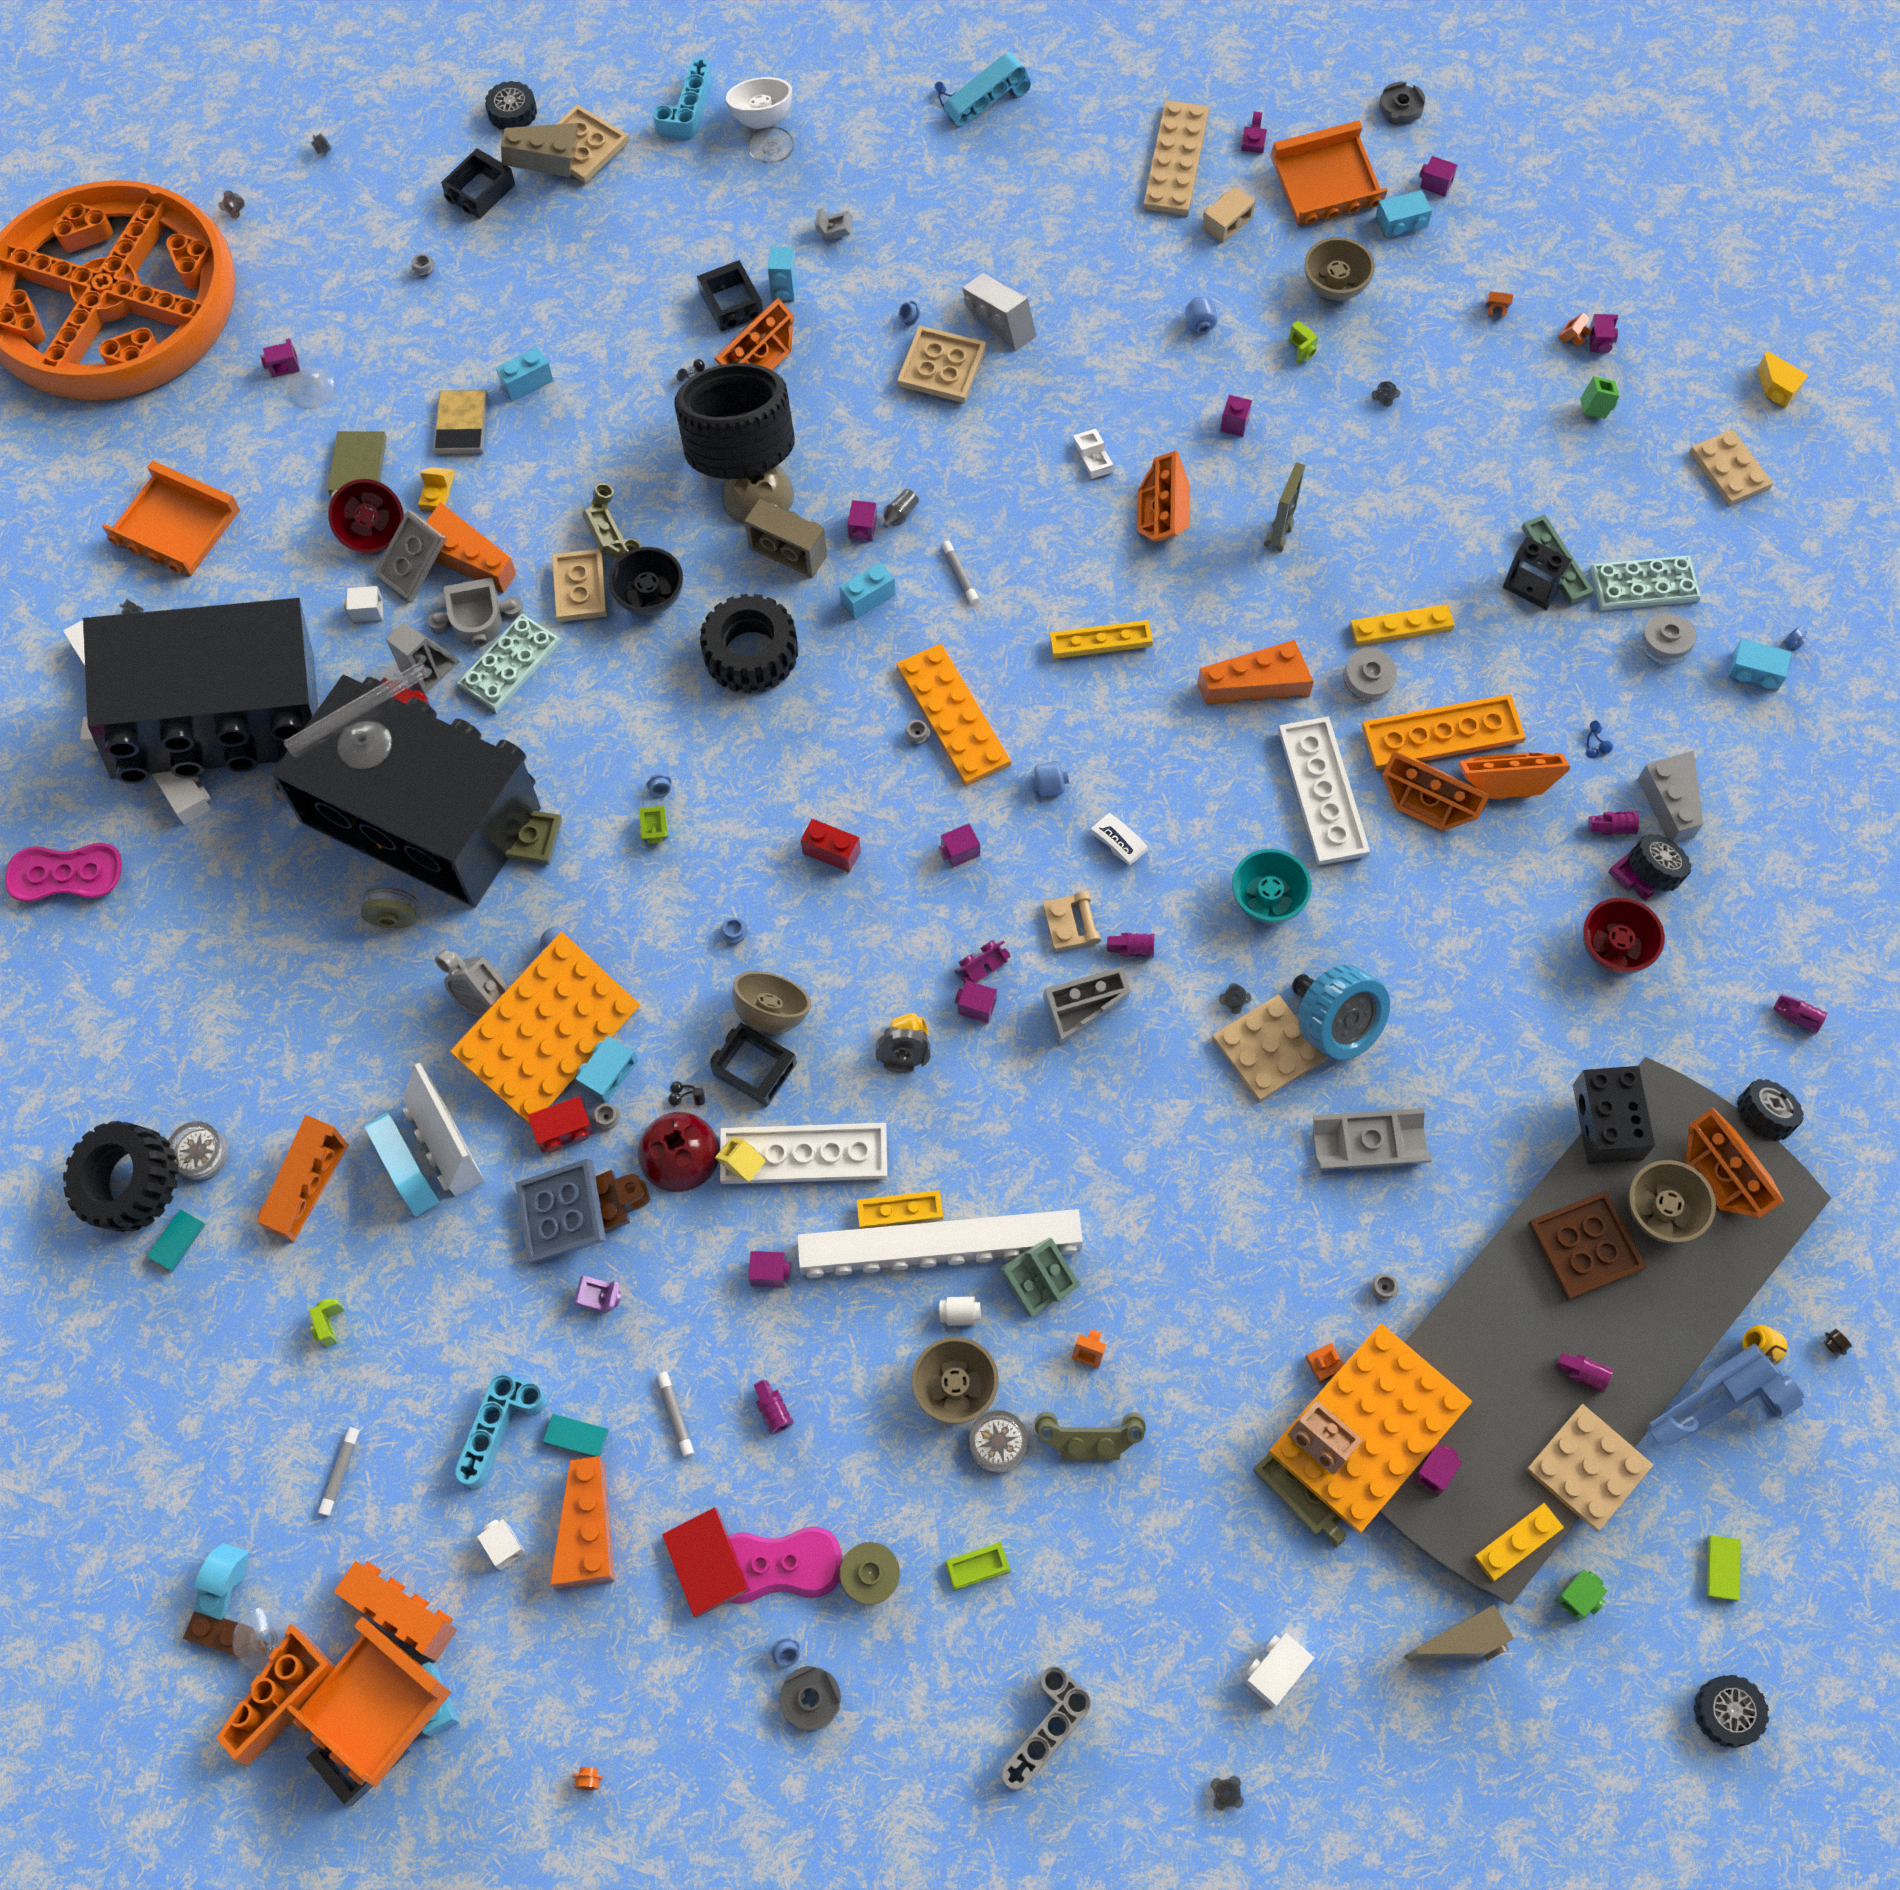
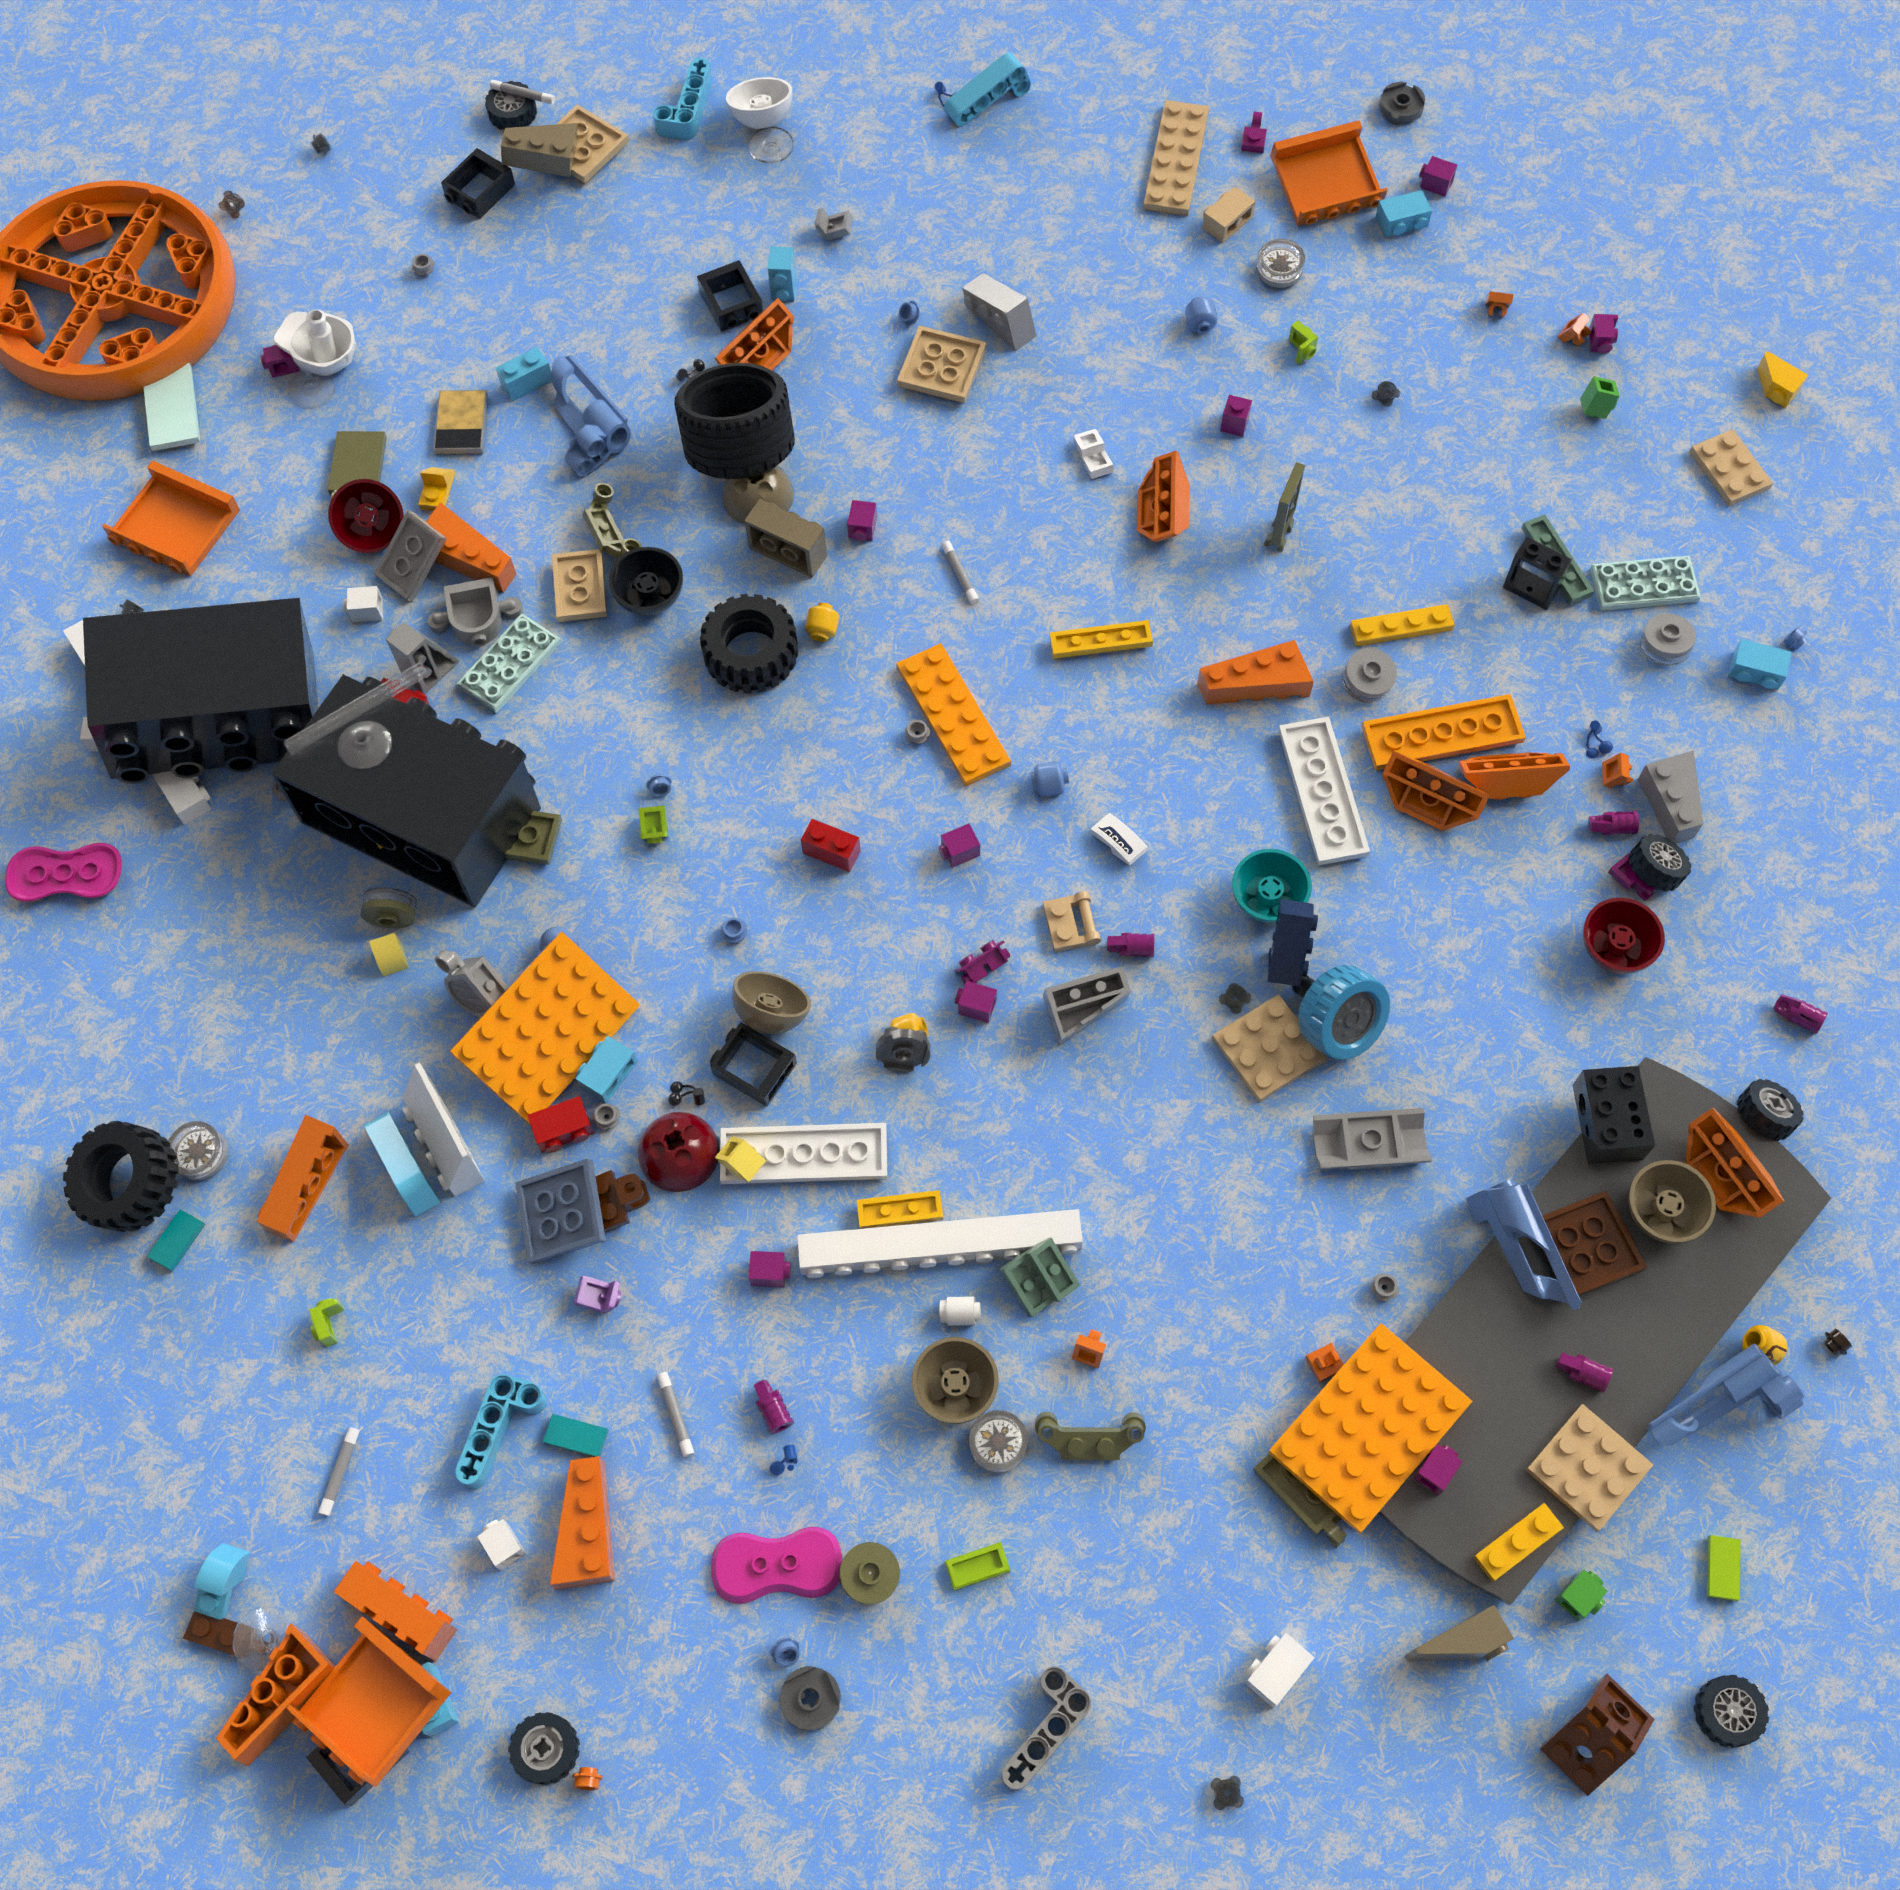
red tile [662,1507,750,1618] -> none
medium azure brick [839,562,896,619] -> none
piece [883,489,919,528] -> none
medium nougat bracket [1288,1400,1363,1475] -> none
dark tan piece [1304,237,1375,301] -> none
none -> light aqua tile [143,363,200,451]
none -> white piece [274,309,356,377]
none -> light yellow brick [369,933,409,977]
none -> light grey bar [490,80,555,105]
none -> black wheel [508,1712,580,1785]
none -> medium blue panel [551,355,631,477]
none -> blue piece [769,1445,798,1475]
none -> yellow head [805,603,840,642]
none -> clear piece [1256,239,1305,288]
none -> dark blue wedge [1267,899,1318,987]
none -> medium blue panel [1466,1178,1582,1310]
none -> reddish brown bracket [1540,1673,1655,1796]
none -> orange tile [1602,753,1633,788]

